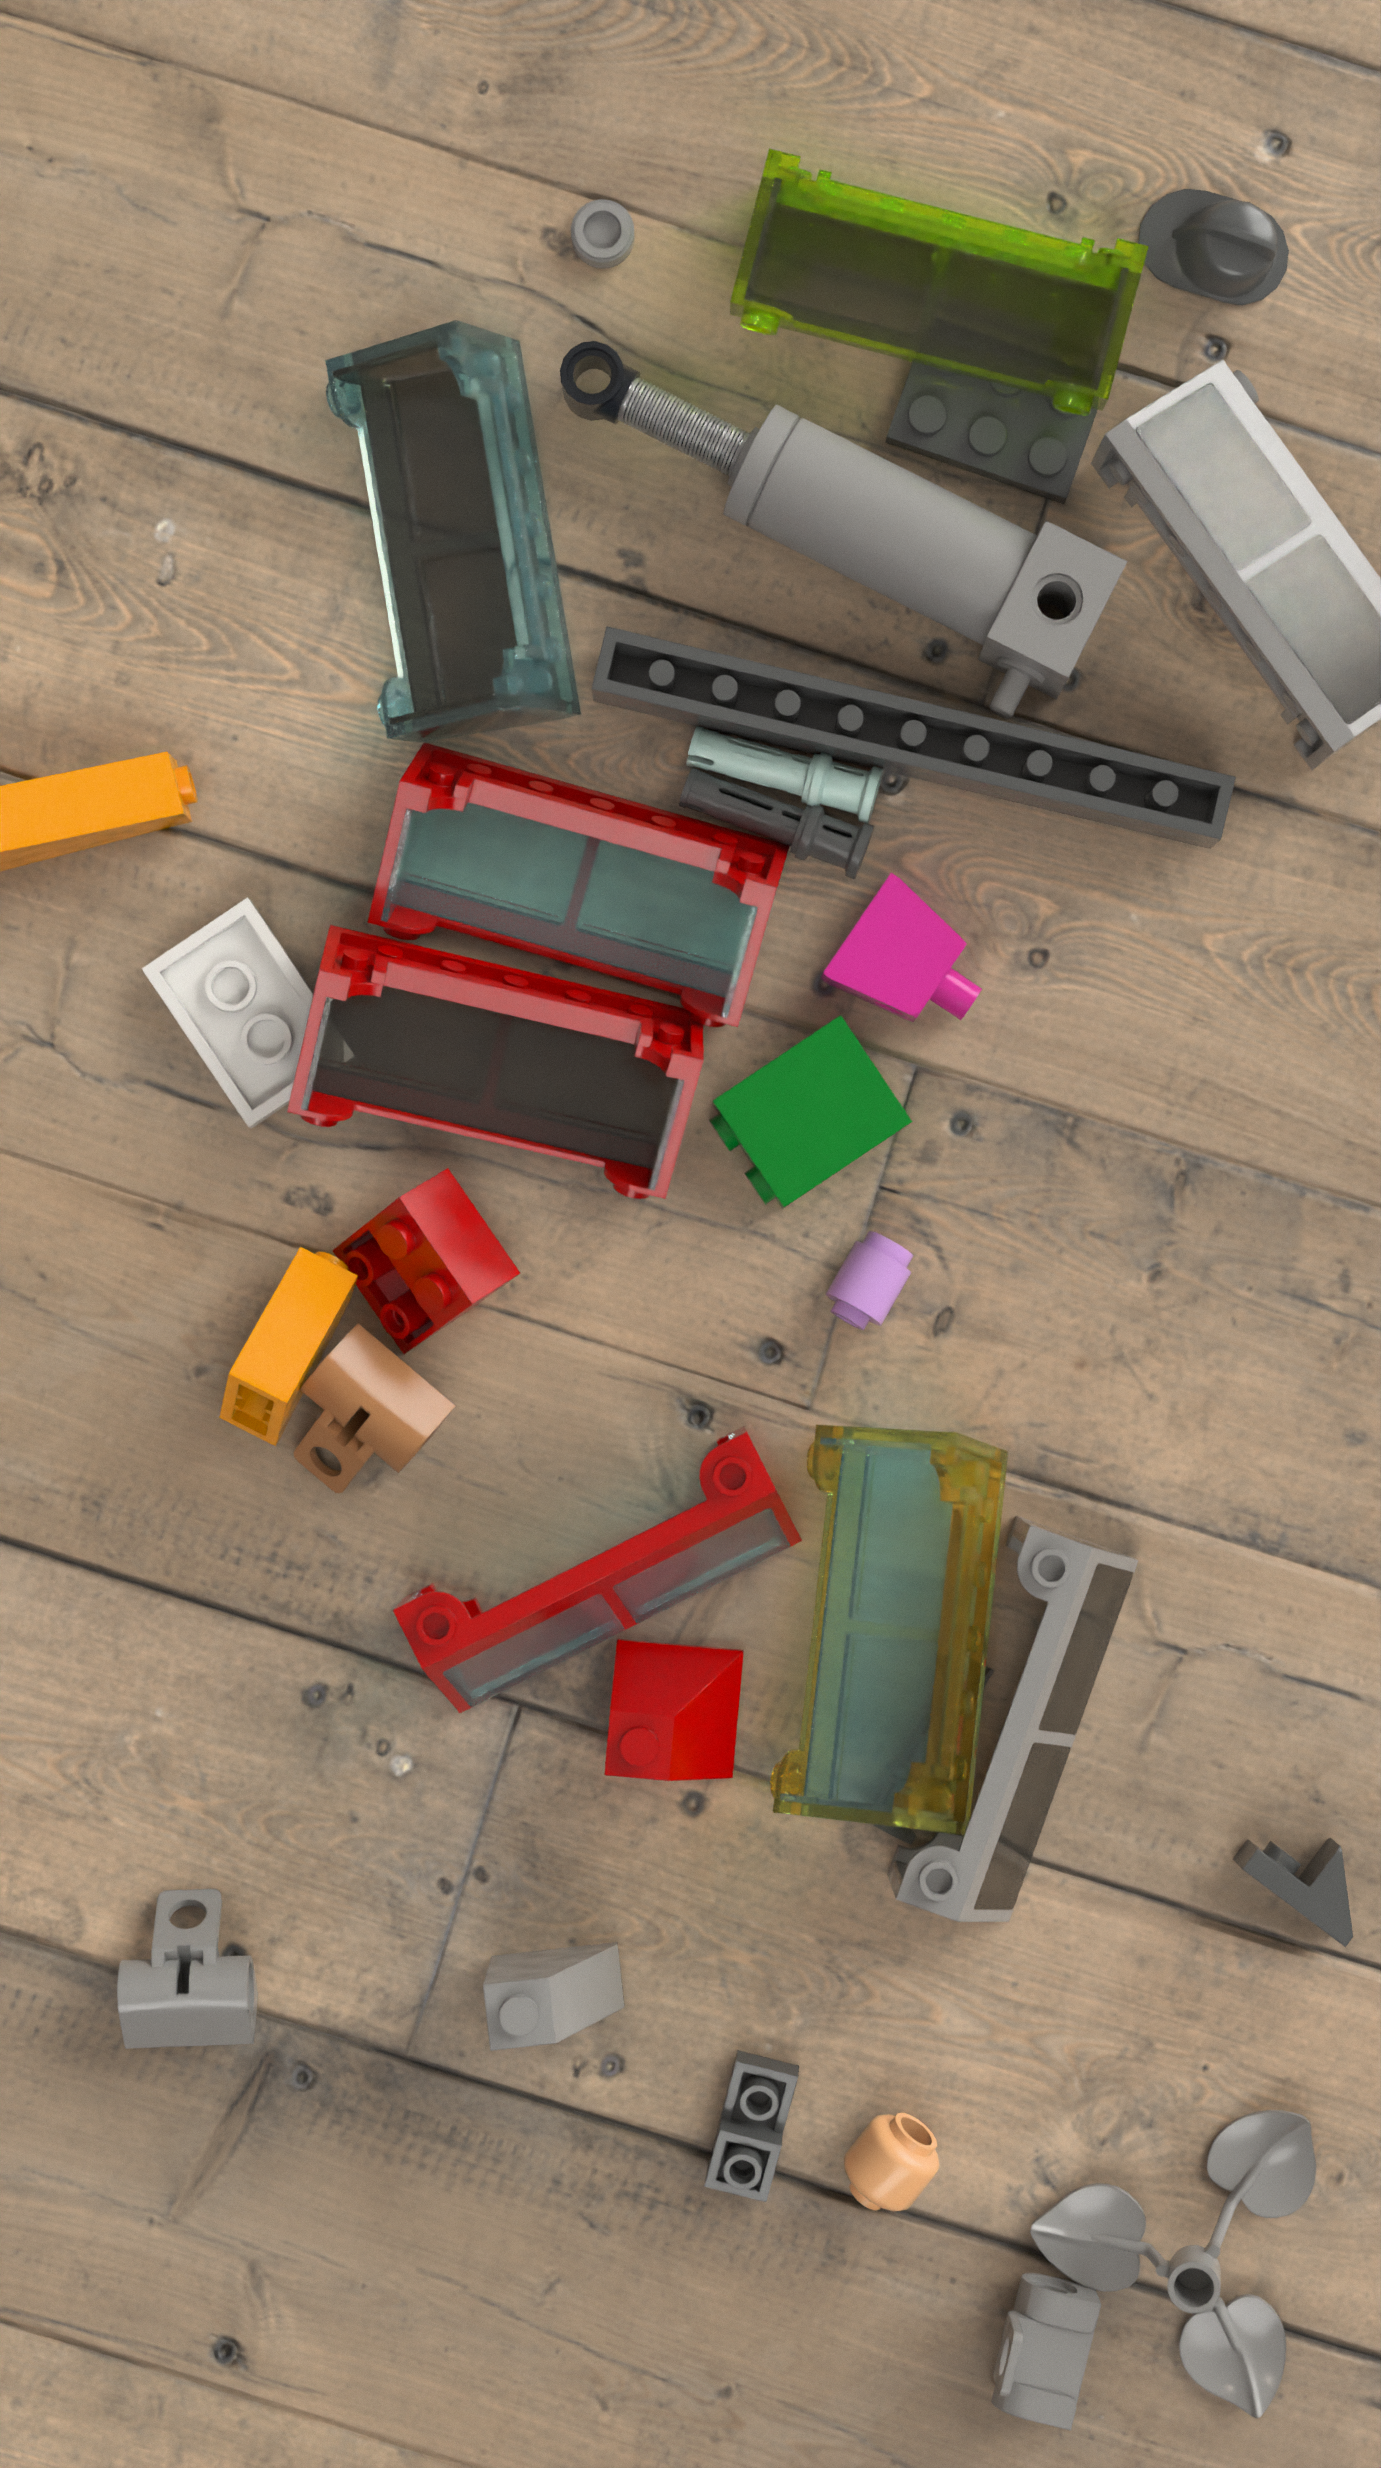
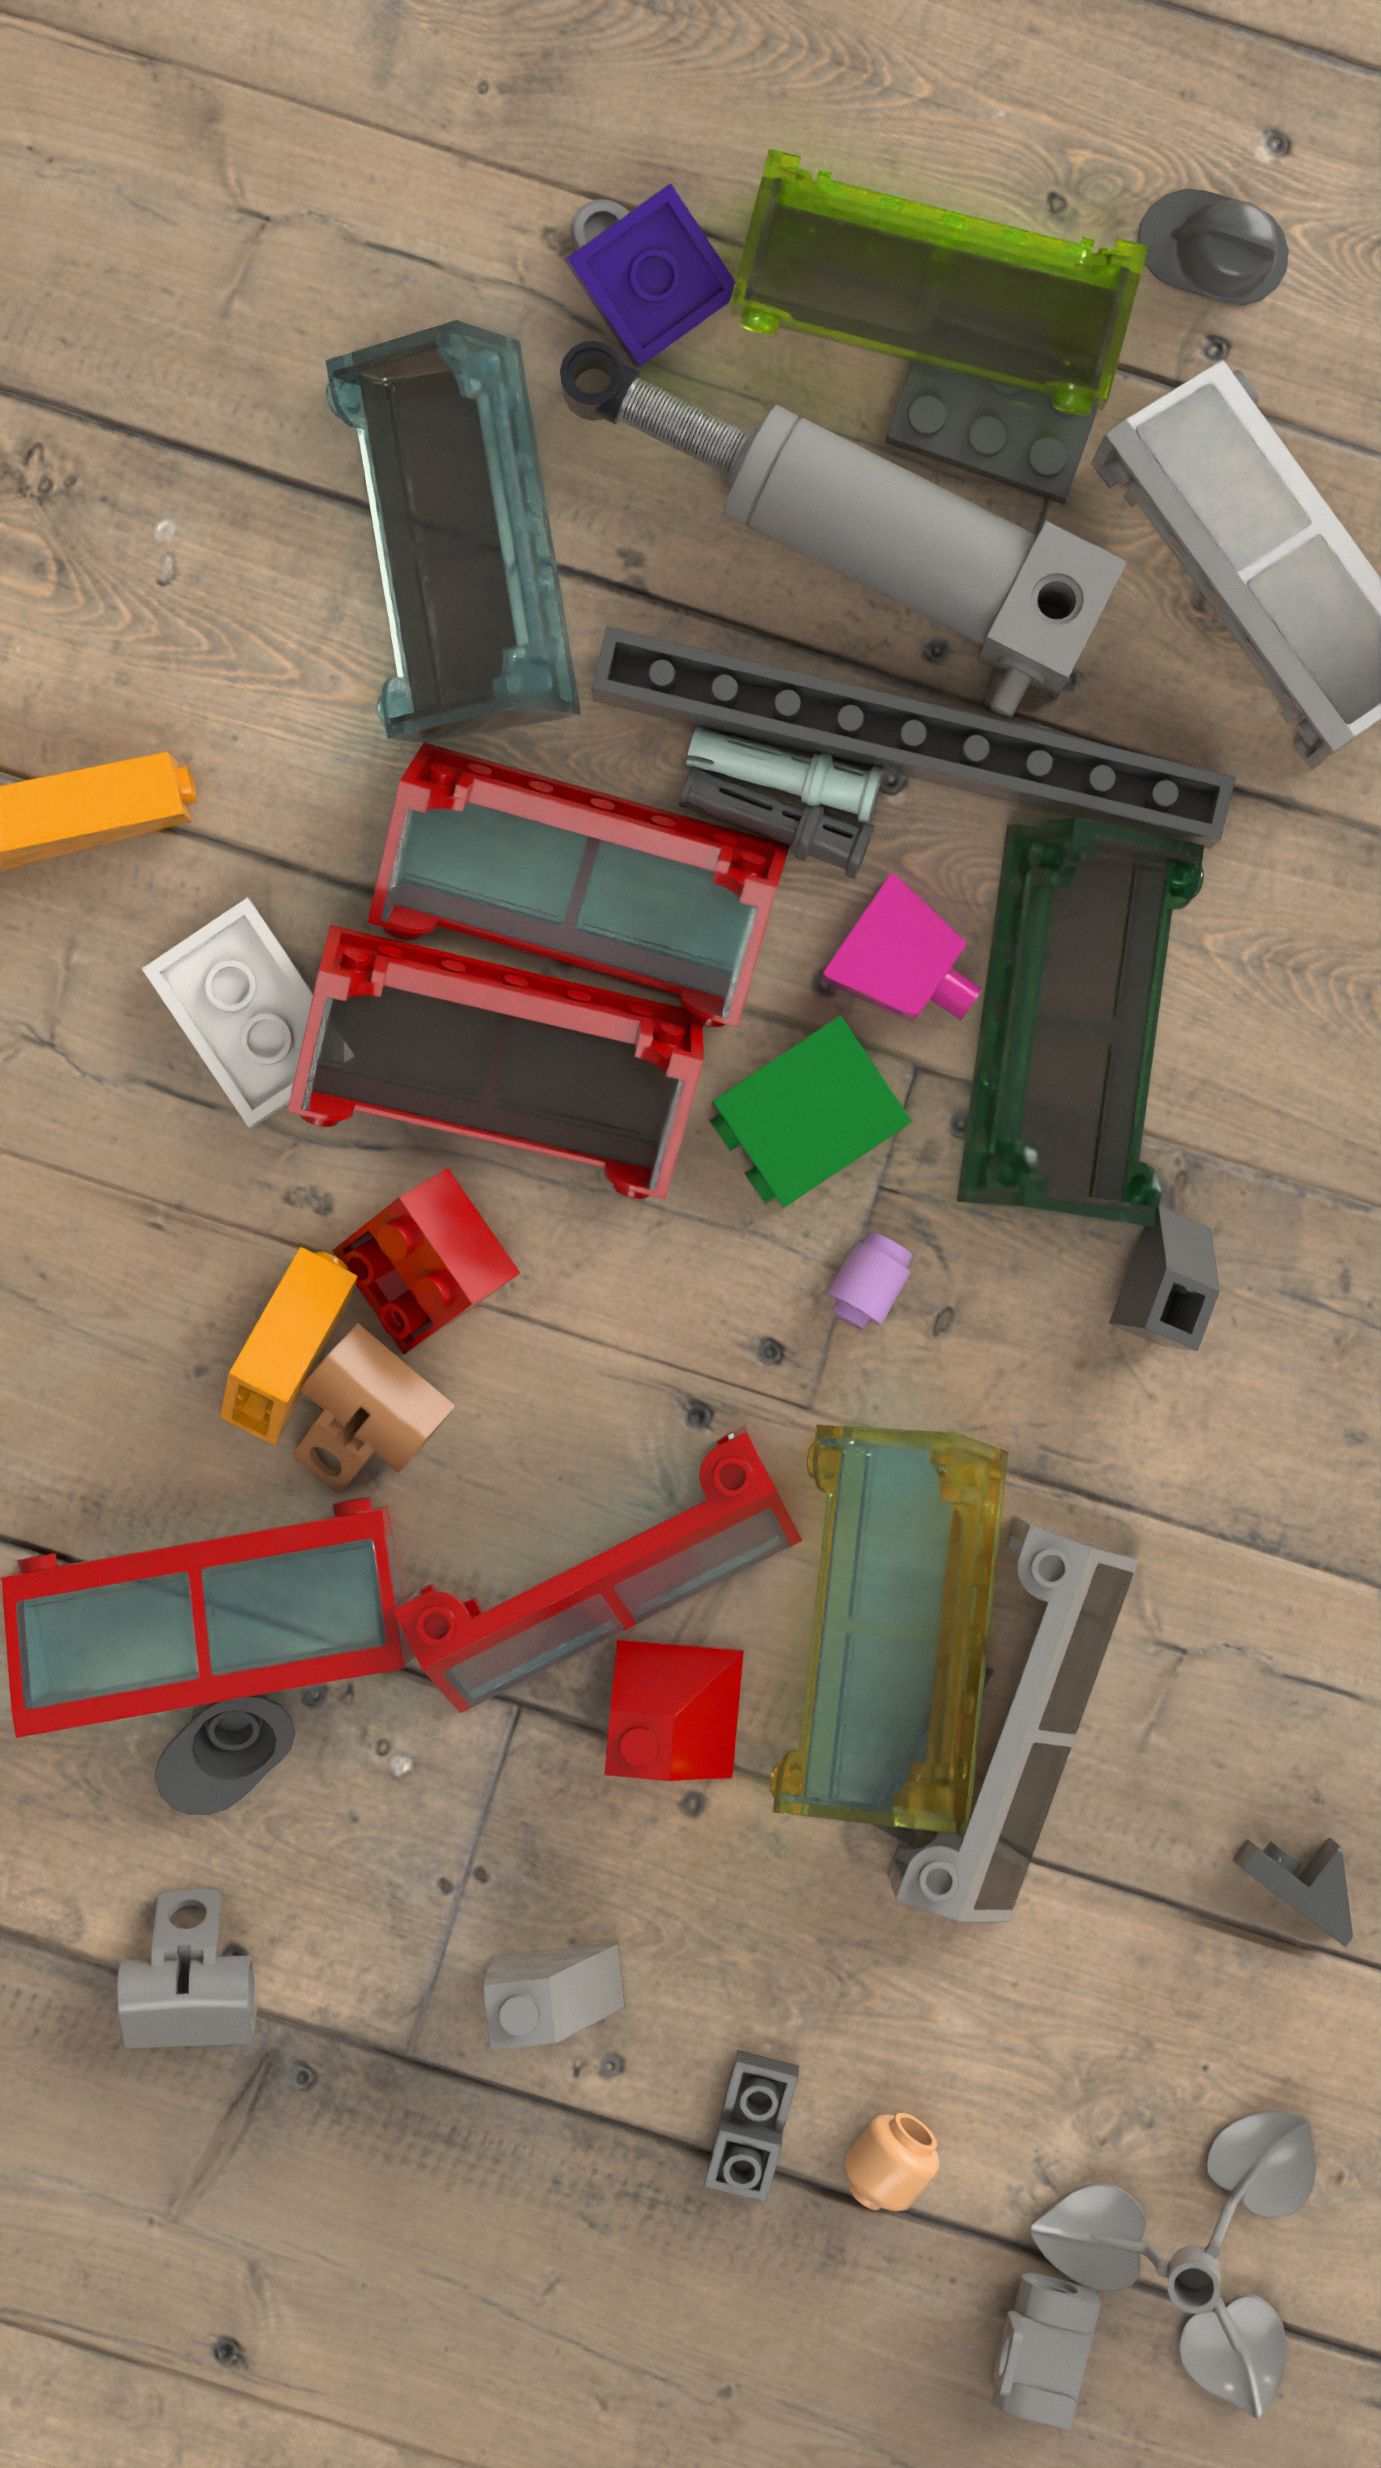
none -> windscreen [1,1497,414,1738]
none -> dark grey piece [155,1694,295,1815]
none -> dark purple plate [564,183,743,367]
none -> windscreen [957,818,1205,1227]
none -> dark grey slope [1109,1205,1220,1351]

